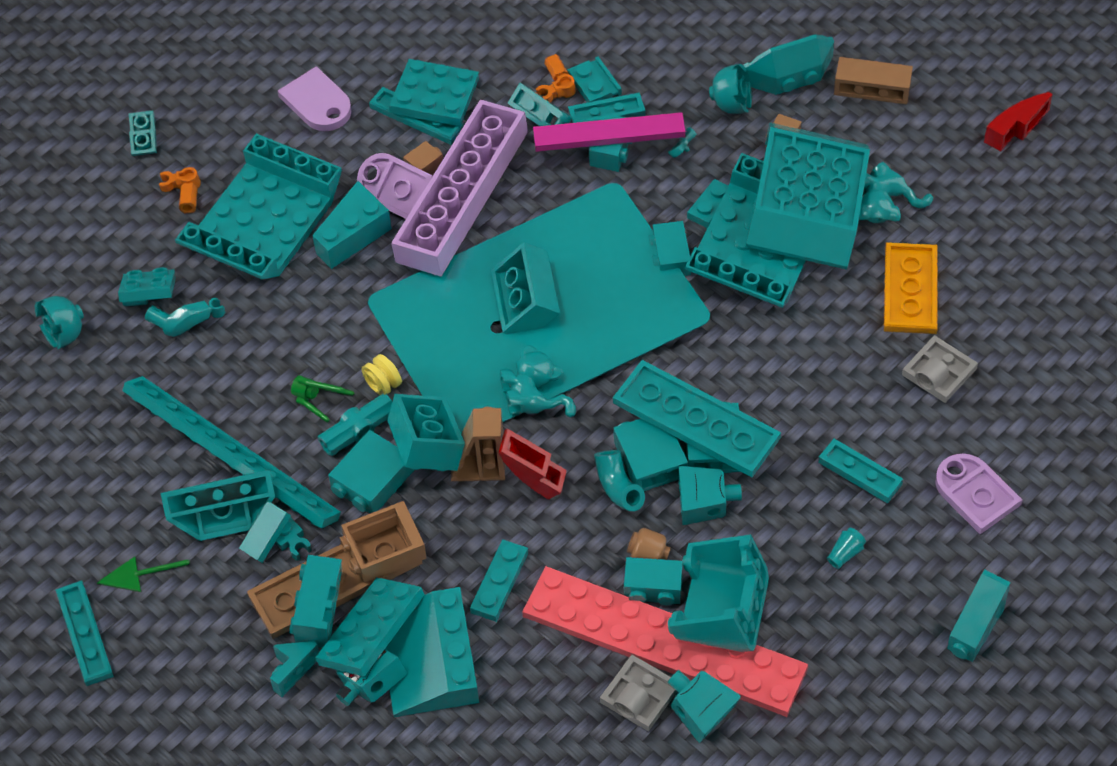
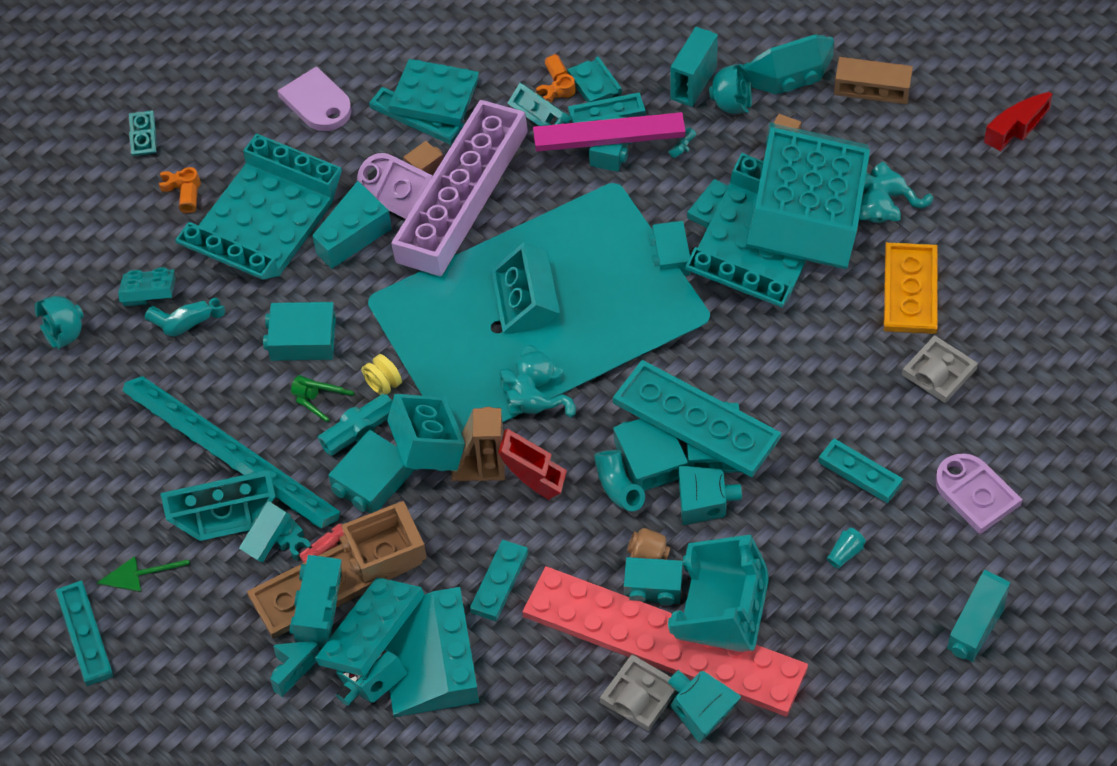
none -> teal brick [263,302,336,361]
none -> coral axle [300,524,343,563]
none -> teal brick [670,27,718,107]

